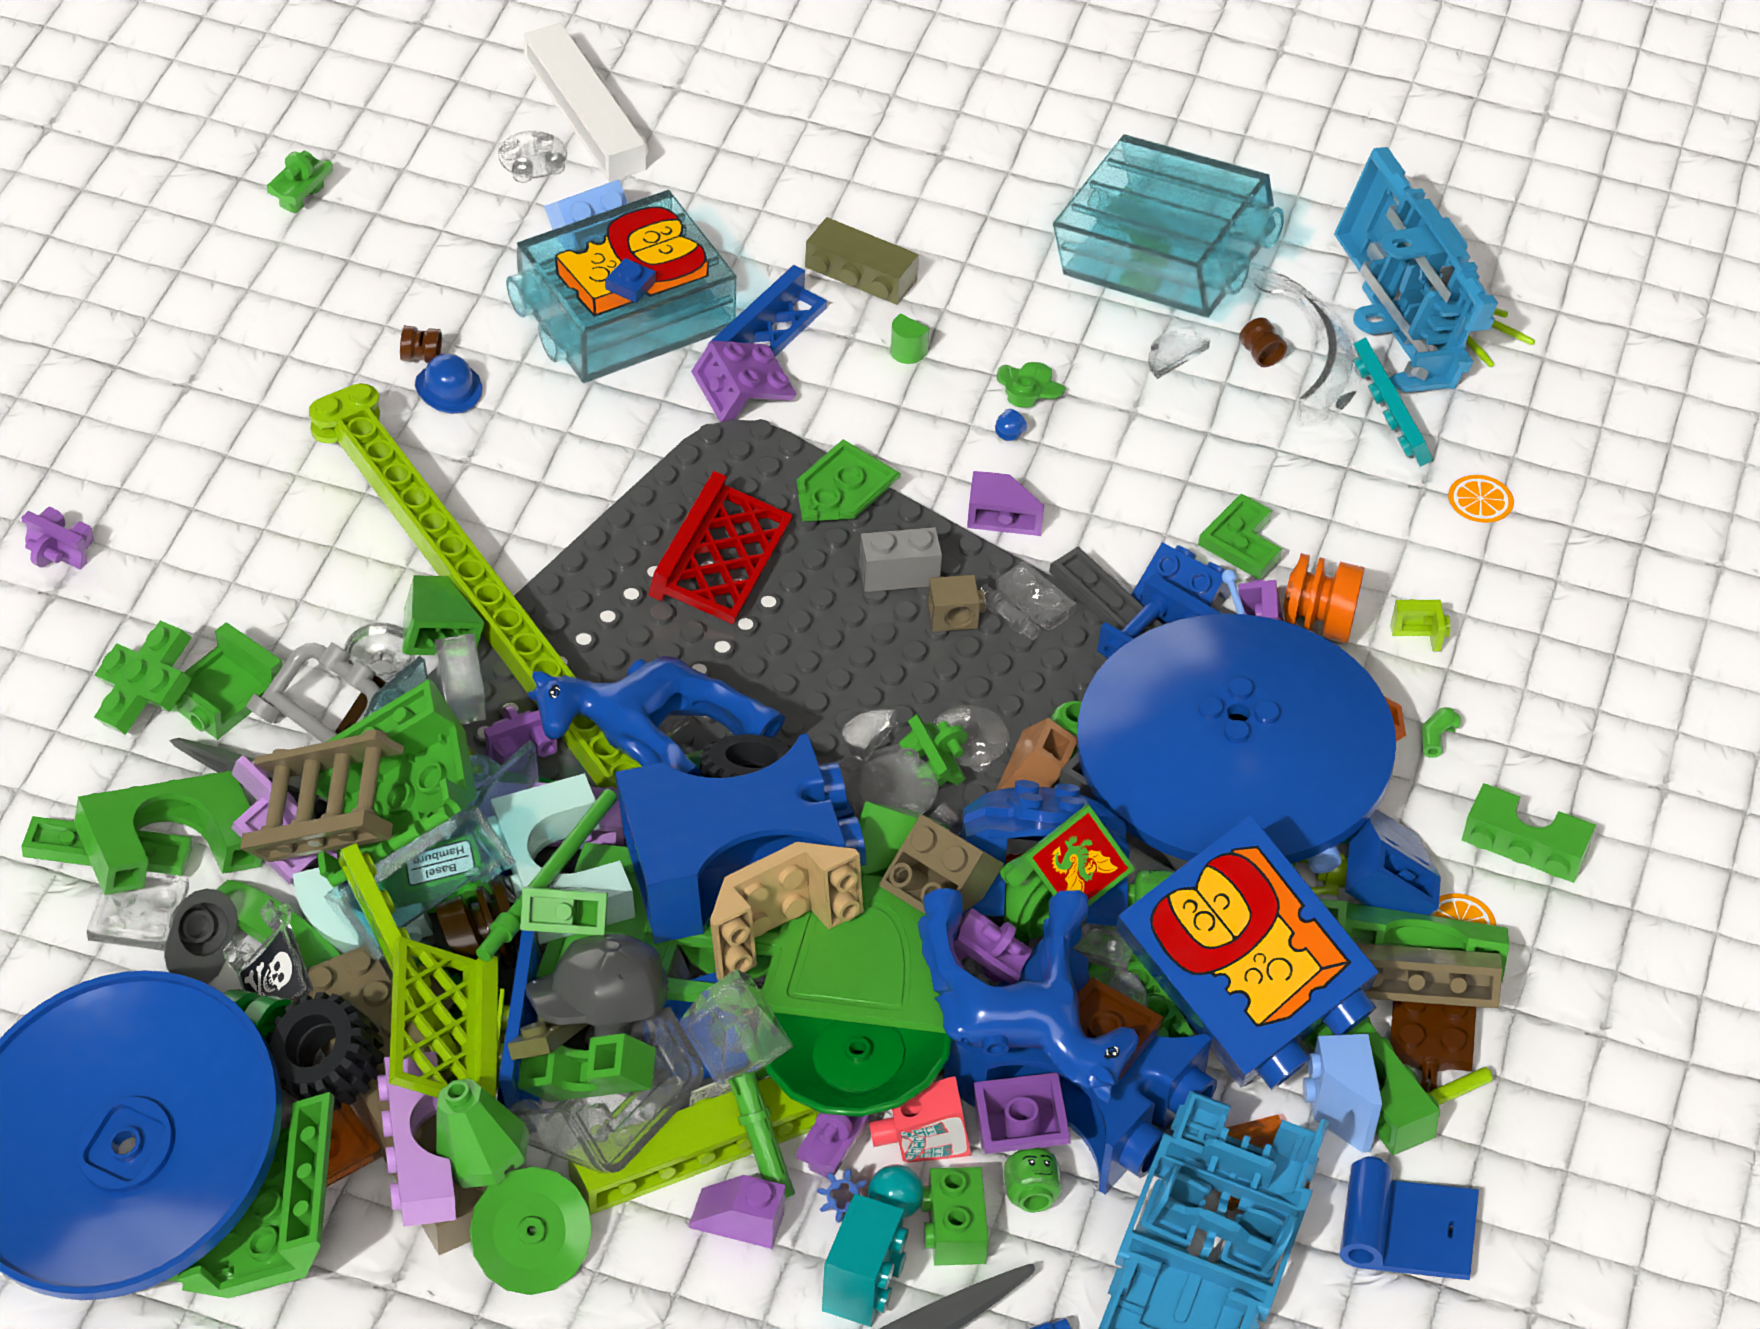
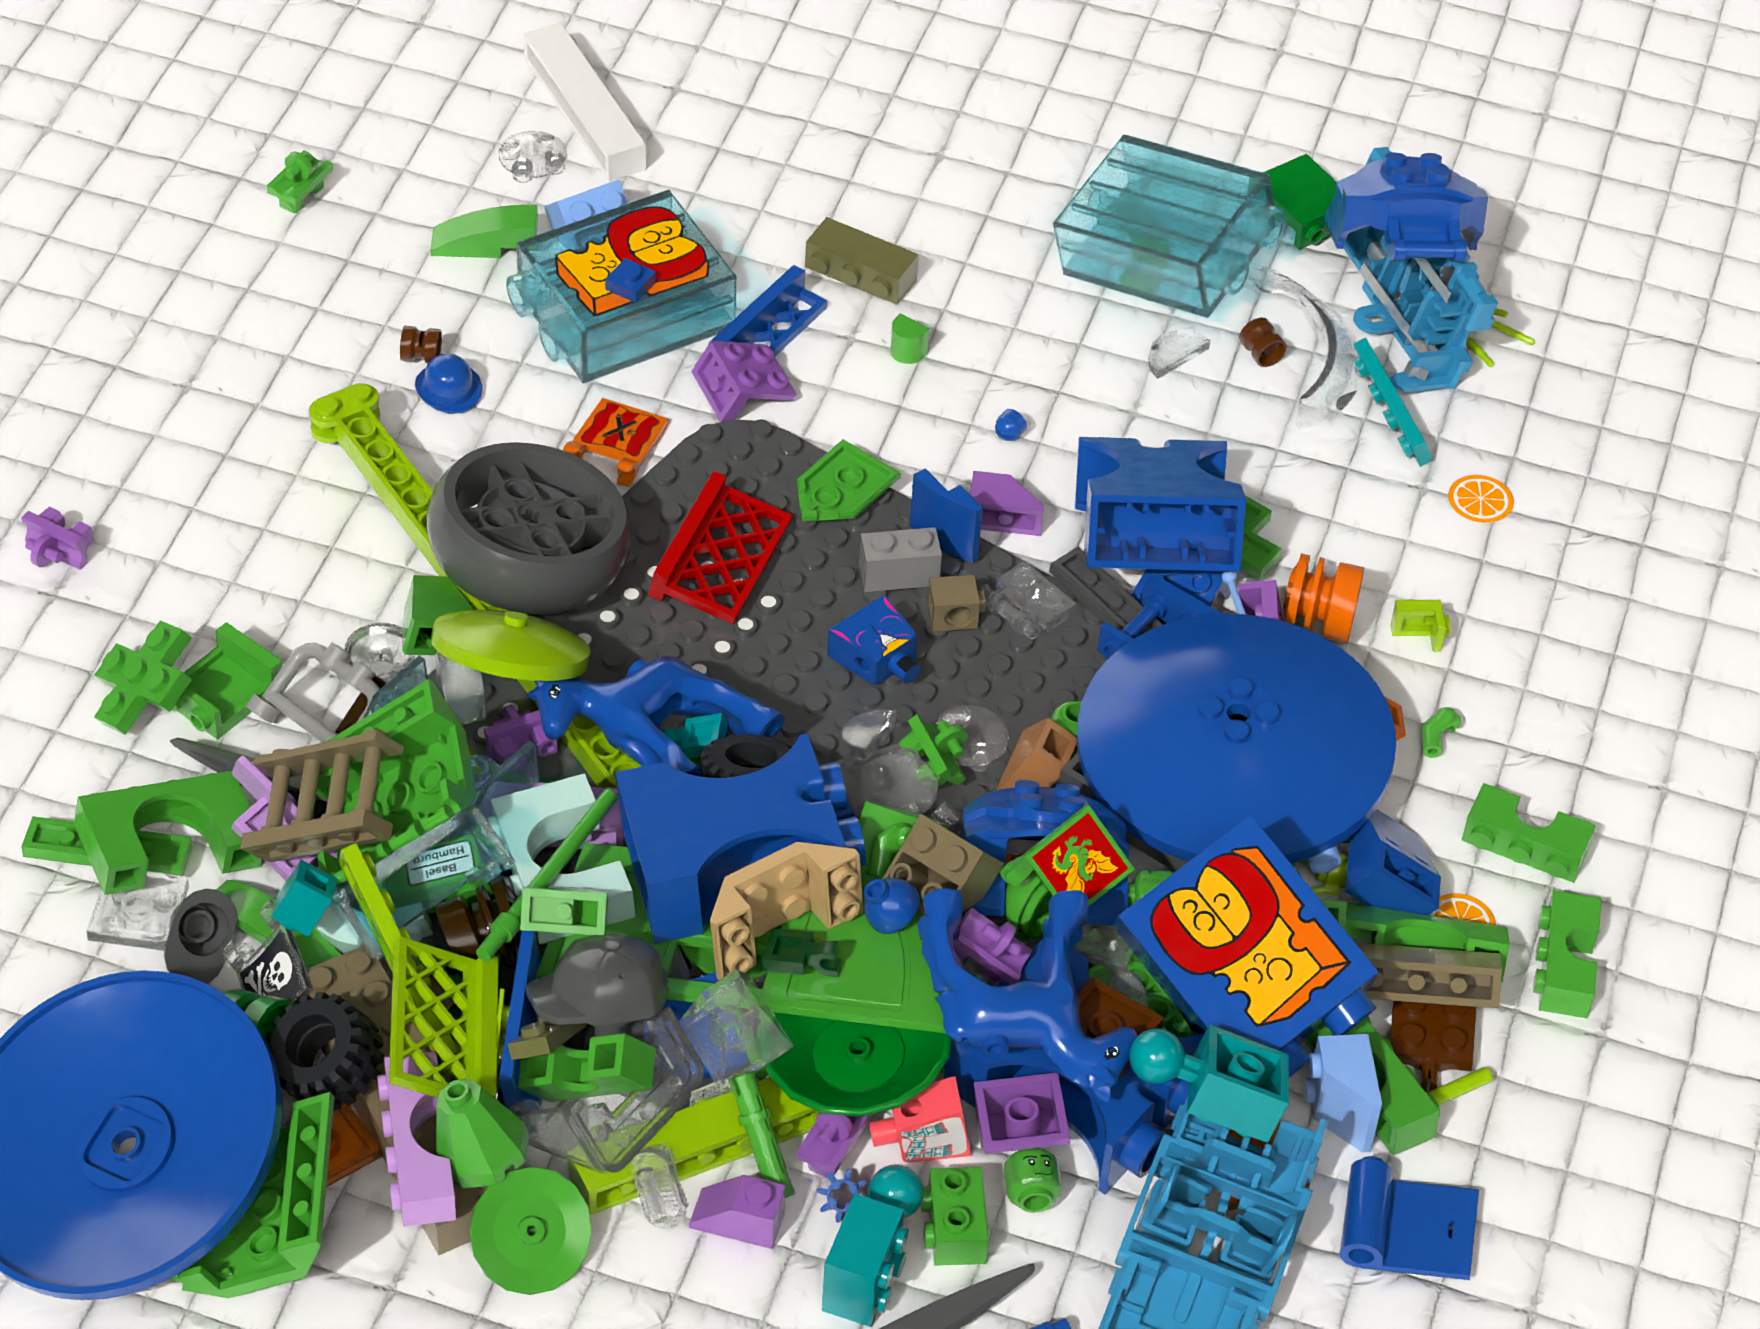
bright green plate [996,362,1066,408] -> none
none -> teal brick [271,859,338,936]
none -> dark grey wheel [427,442,632,615]
none -> bright green slope [430,205,538,258]
none -> lime dish [431,610,590,681]
none -> orange flag [563,398,669,487]
none -> clear piece [630,1144,689,1229]
none -> teal plate [661,713,728,758]
none -> dark green plate [762,929,842,977]
none -> blue torso [827,595,921,685]
none -> blue brick [864,878,919,934]
none -> bright green arm [868,823,912,877]
none -> blue slope [910,468,983,562]
none -> blue brick [1074,437,1246,572]
none -> teal brick [1129,1024,1289,1143]
none -> green panel [1248,153,1336,250]
none -> blue piece [1325,152,1488,262]
none -> bright green arch [1533,890,1601,1019]

